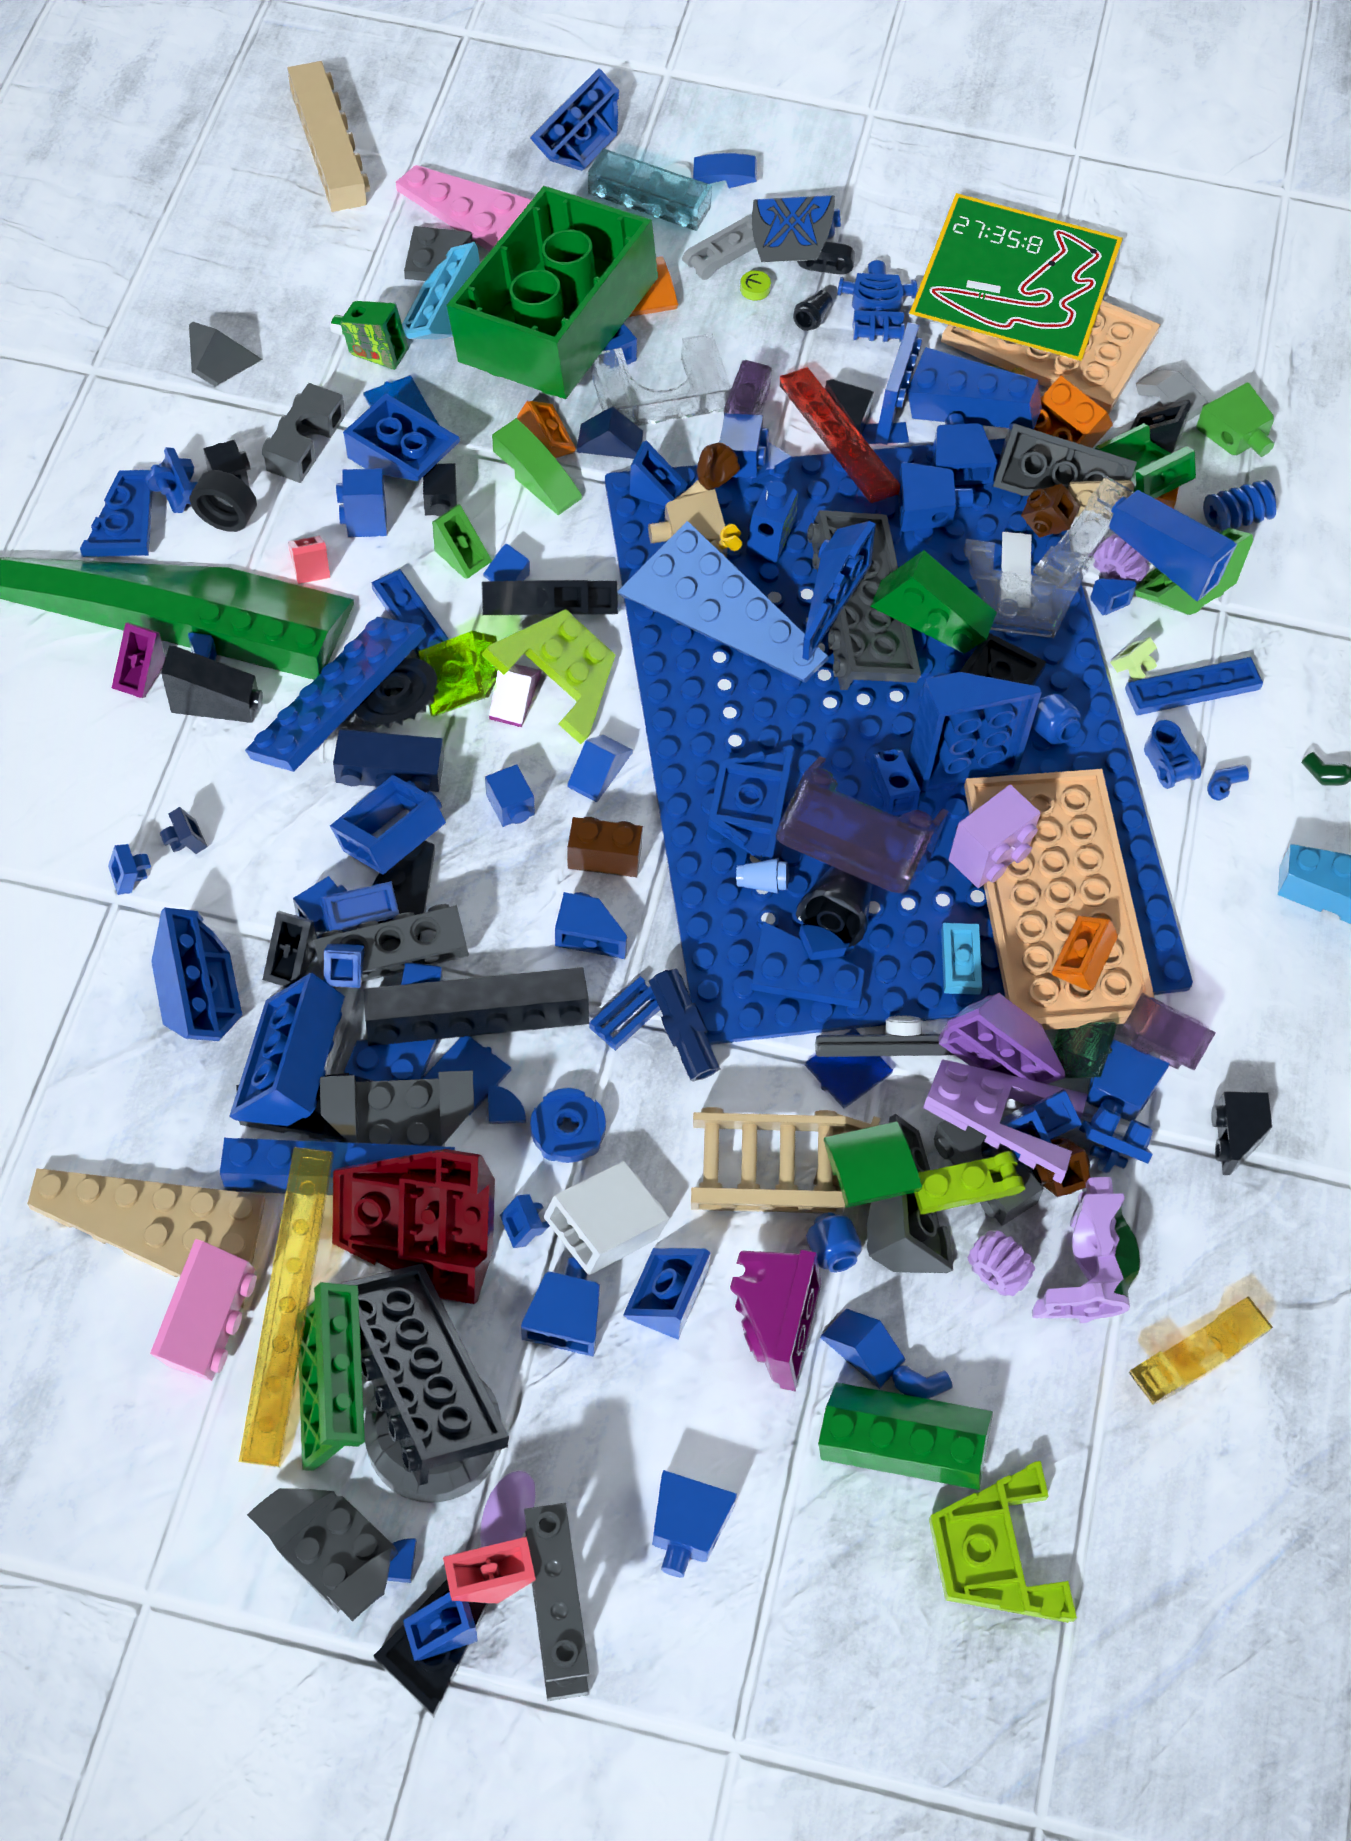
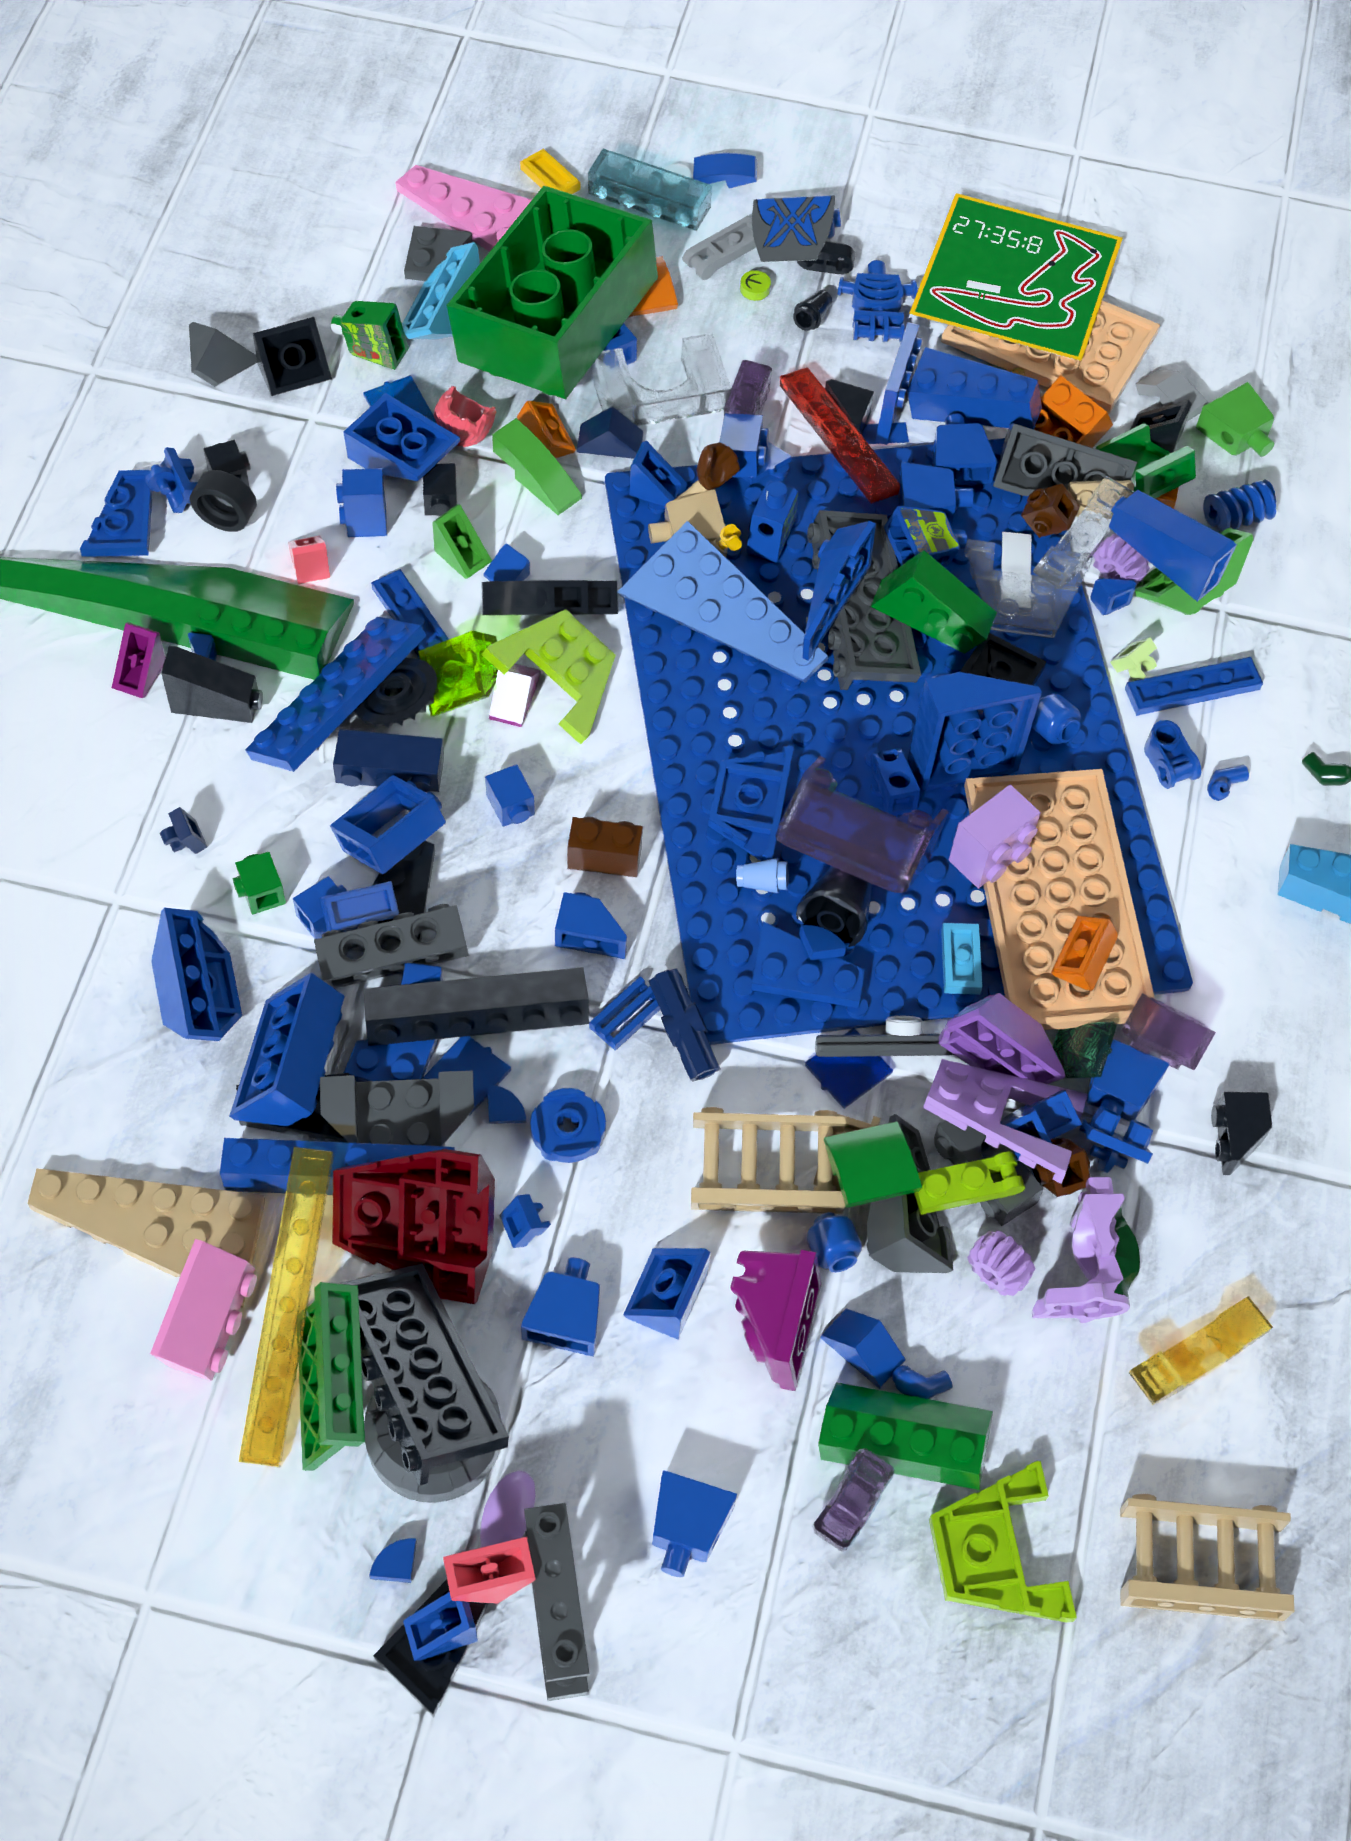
blue tile [108,844,151,895] -> none
dark grey piece [247,1488,399,1622] -> none
dark grey arch [262,382,345,483] -> none
black slope [262,910,317,987] -> none
tan brick [287,61,370,212] -> none
blue slope [324,944,364,988] -> none
blue wedge [530,68,619,171] -> none
white brick [543,1161,670,1276] -> none
blue slope [568,734,633,802] -> none
none -> green brick [232,852,286,915]
none -> black slope [253,317,332,396]
none -> coral hair [434,386,496,447]
none -> yellow tile [520,148,581,194]
none -> clear purple animal [812,1448,895,1551]
none -> torso [884,506,967,568]
none -> tan fence [1120,1494,1295,1621]

